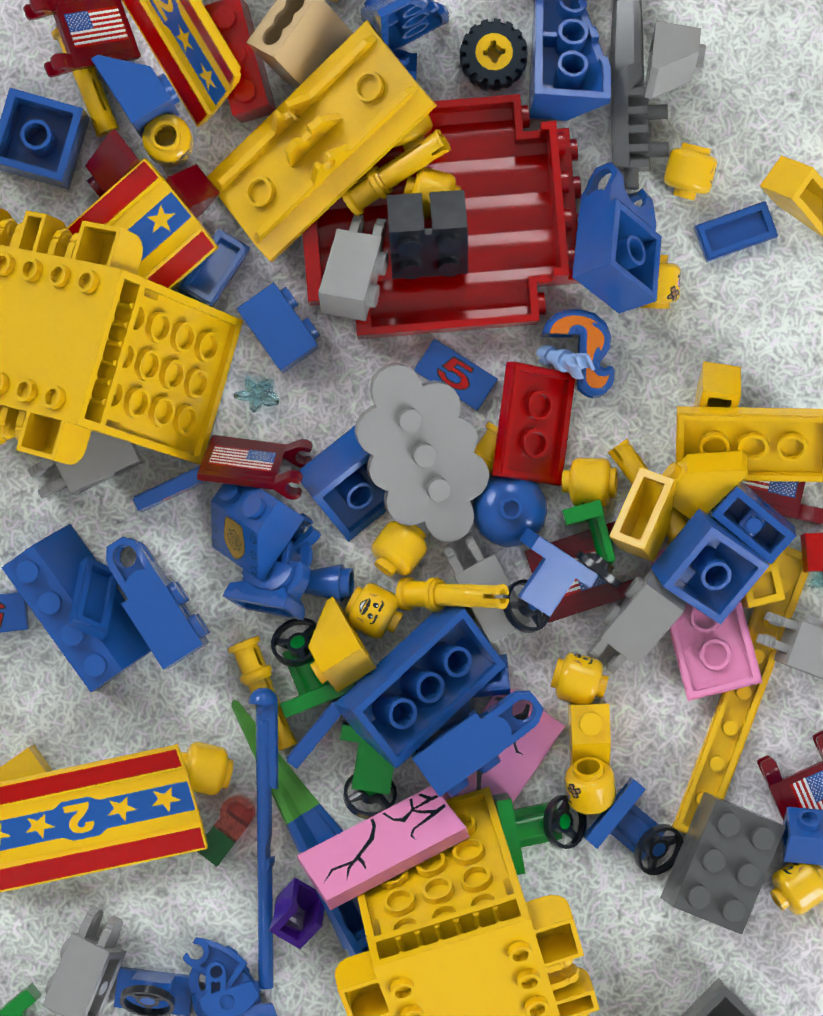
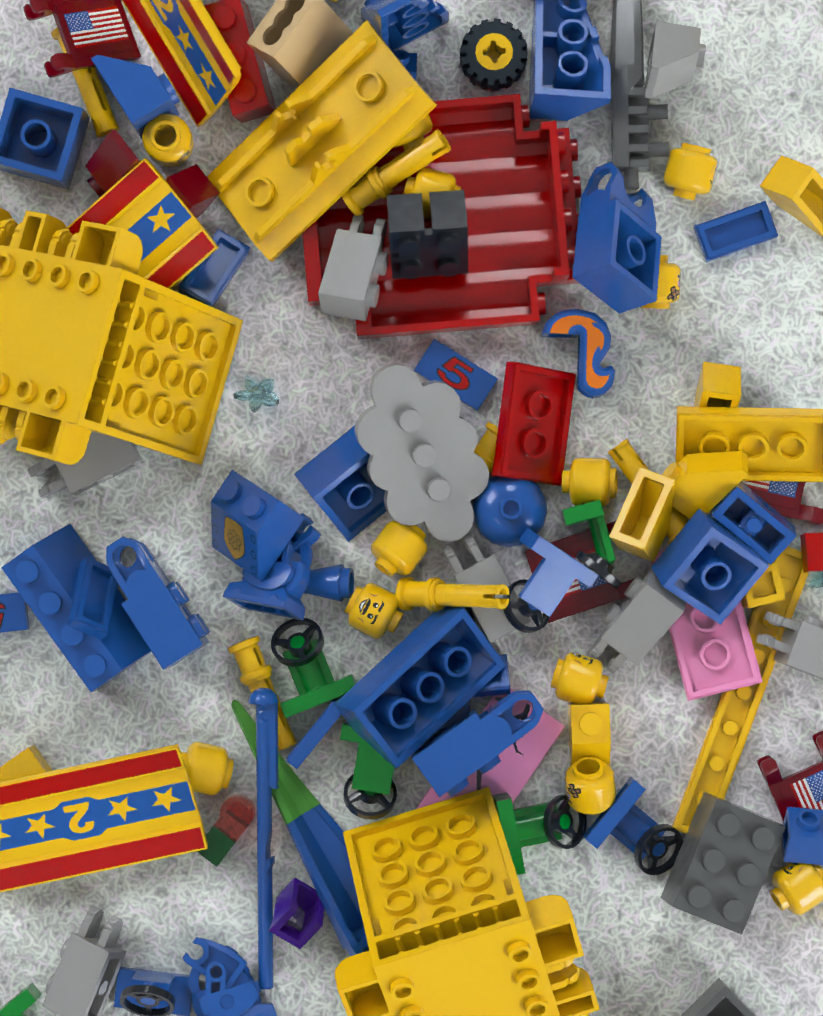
blue tile [133,466,209,512] -> none
dark red flag [197,435,313,500] -> none
blue brick [236,282,320,374] -> none
bright pink tile [297,786,469,910] -> none
yellow slope [308,597,377,693] -> none
light blue piece [536,345,595,379] -> none

